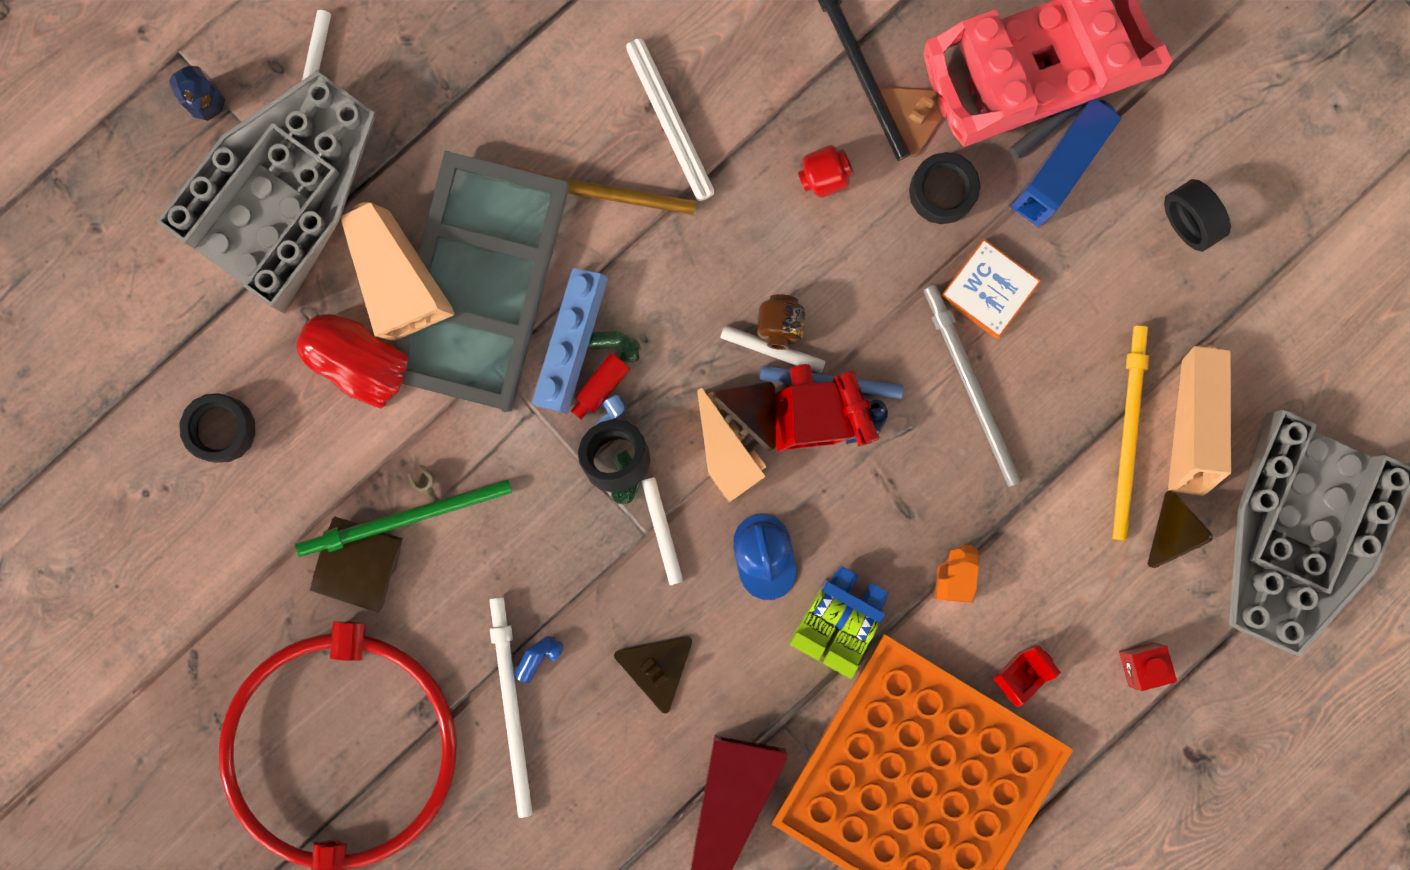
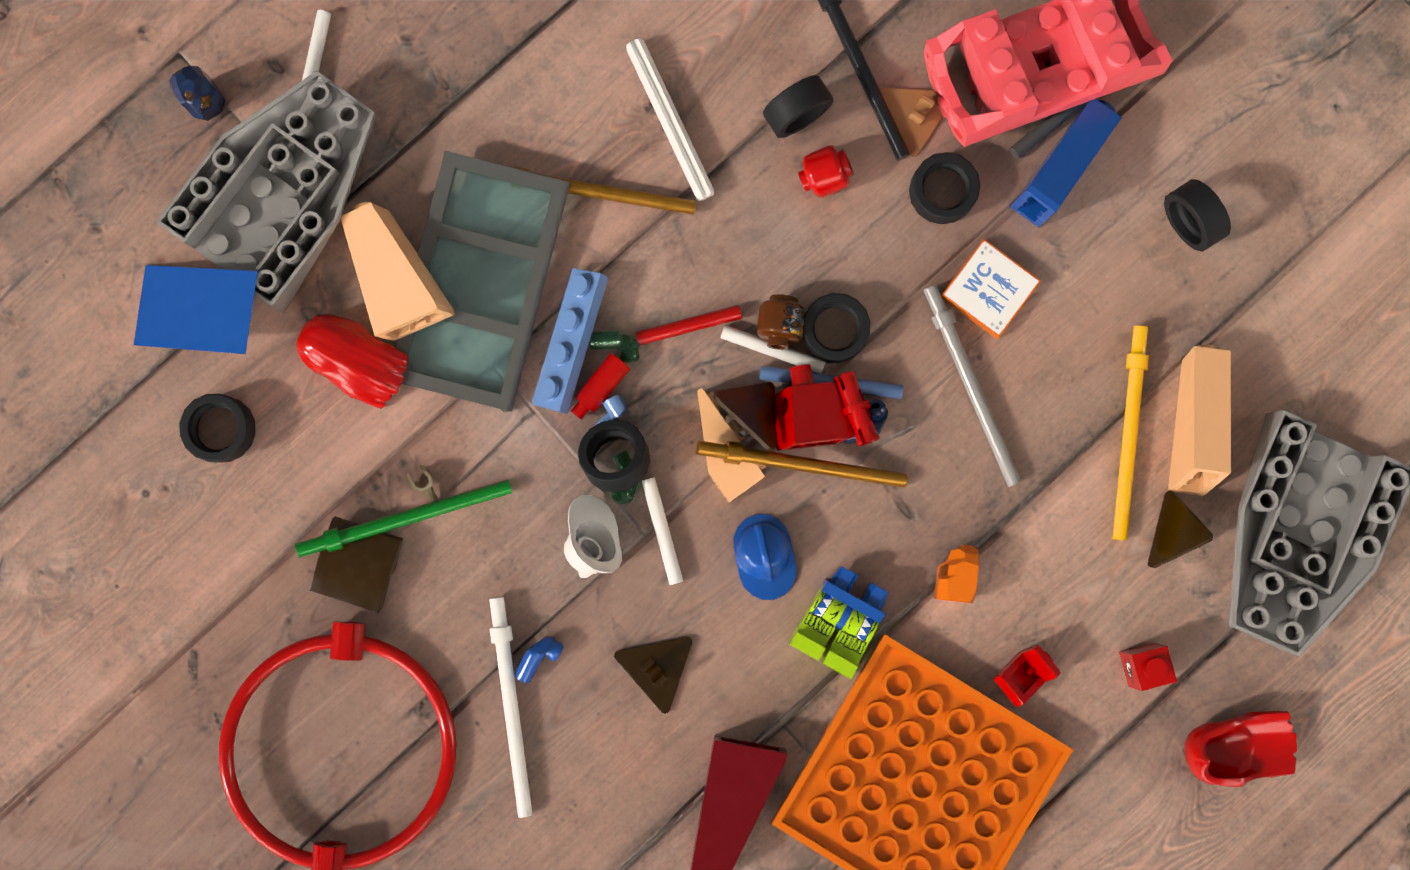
none -> blue sticker [134,265,258,354]
none -> white piece [564,495,622,578]
none -> red bar [635,305,742,346]
none -> pearl gold bar [696,440,908,488]
none -> black tyre [762,75,834,138]
none -> black tyre [802,293,871,363]
none -> red hair [1184,711,1297,787]

